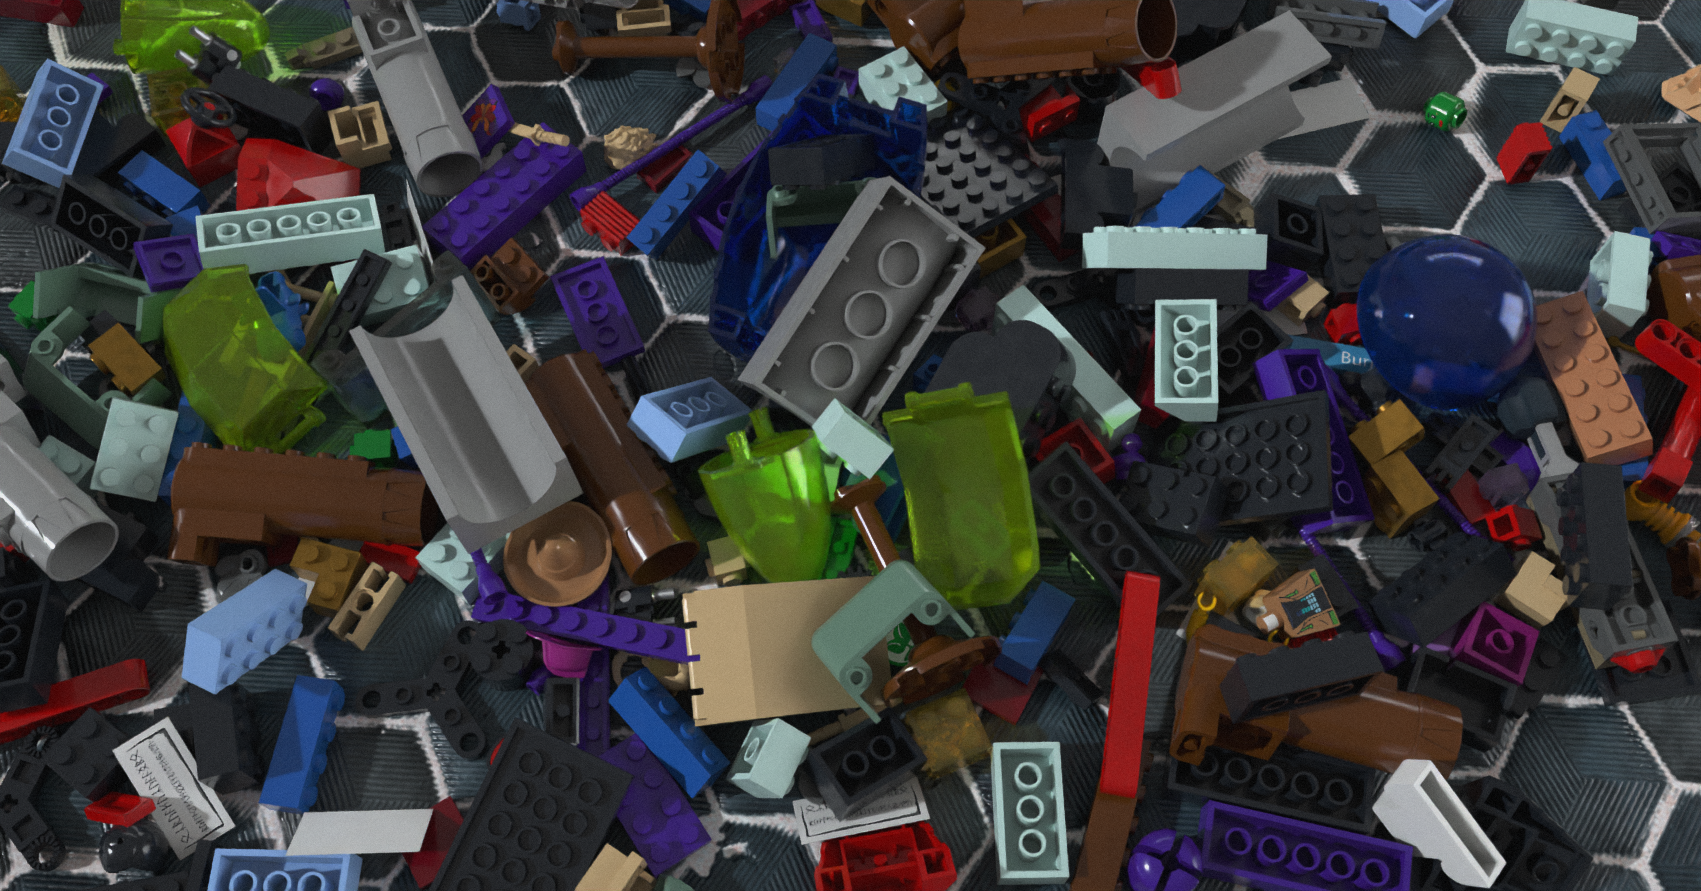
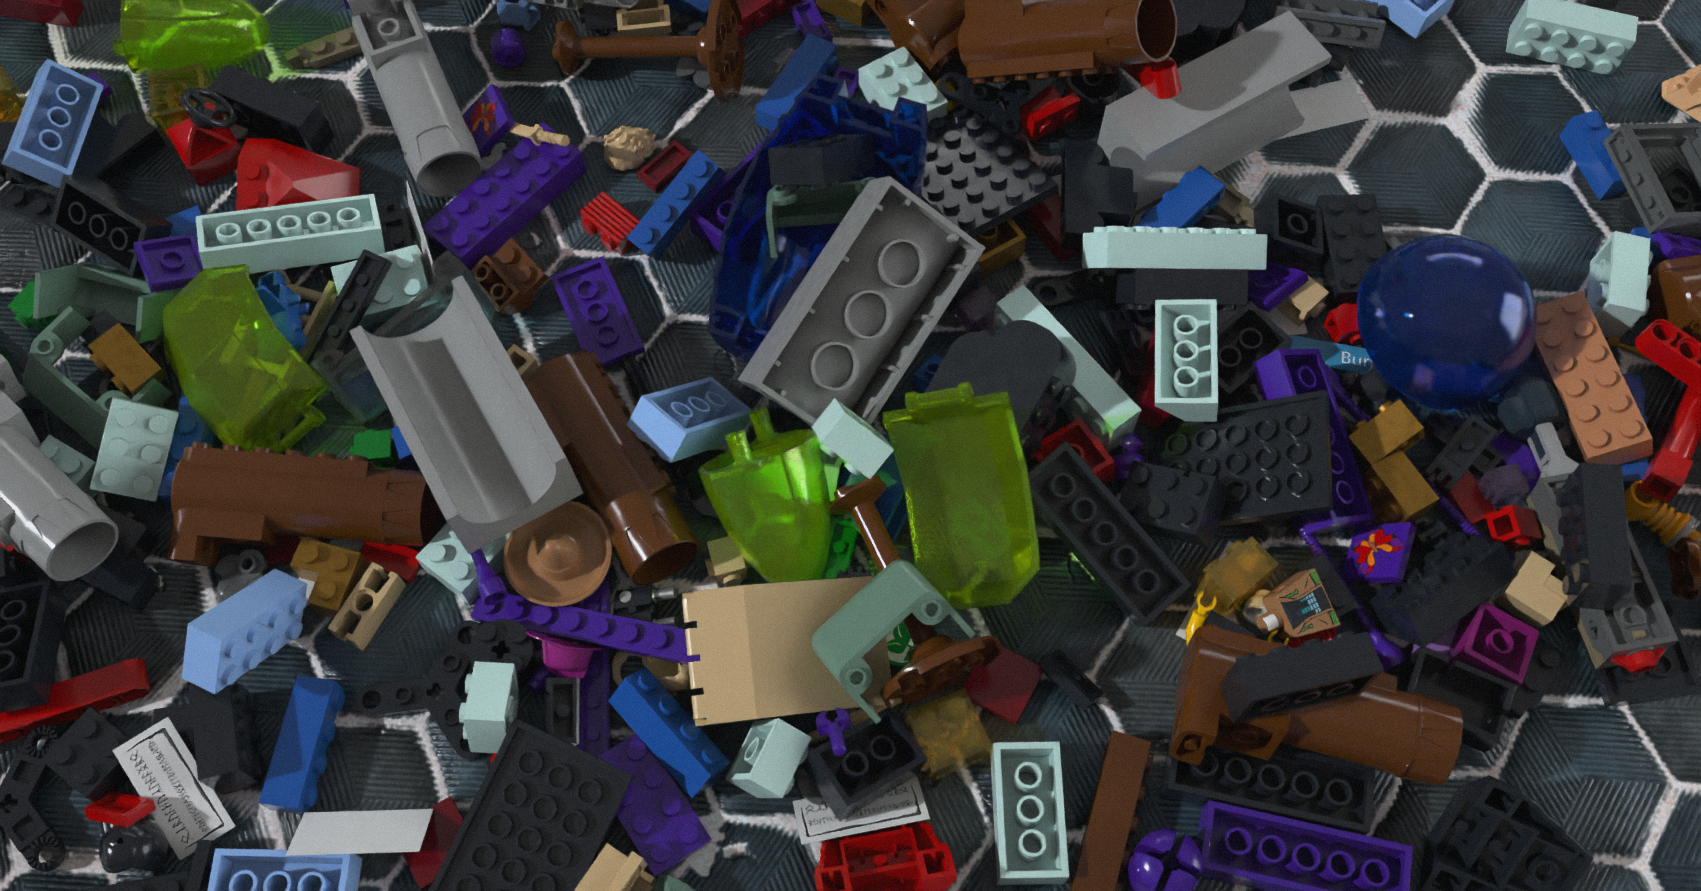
blue brick [118,150,211,218] -> none
black piece [174,26,242,86] -> none
dark purple animal [309,78,344,111] -> none
tan plate [327,101,392,168] -> none
dark purple hose [569,75,773,212] -> none
blue brick [993,580,1076,685] -> none
red beam [1100,571,1160,799] -> none
white brick [1372,759,1506,888] -> none
green head [1423,92,1468,132] -> none
red brick [1496,122,1553,185] -> none
tan brick [1540,67,1600,132] -> none
none -> light aqua brick [459,661,520,753]
none -> dark purple head [490,28,526,69]
none -> dark purple bar [816,708,851,756]
none -> dark purple tile [1342,522,1417,583]

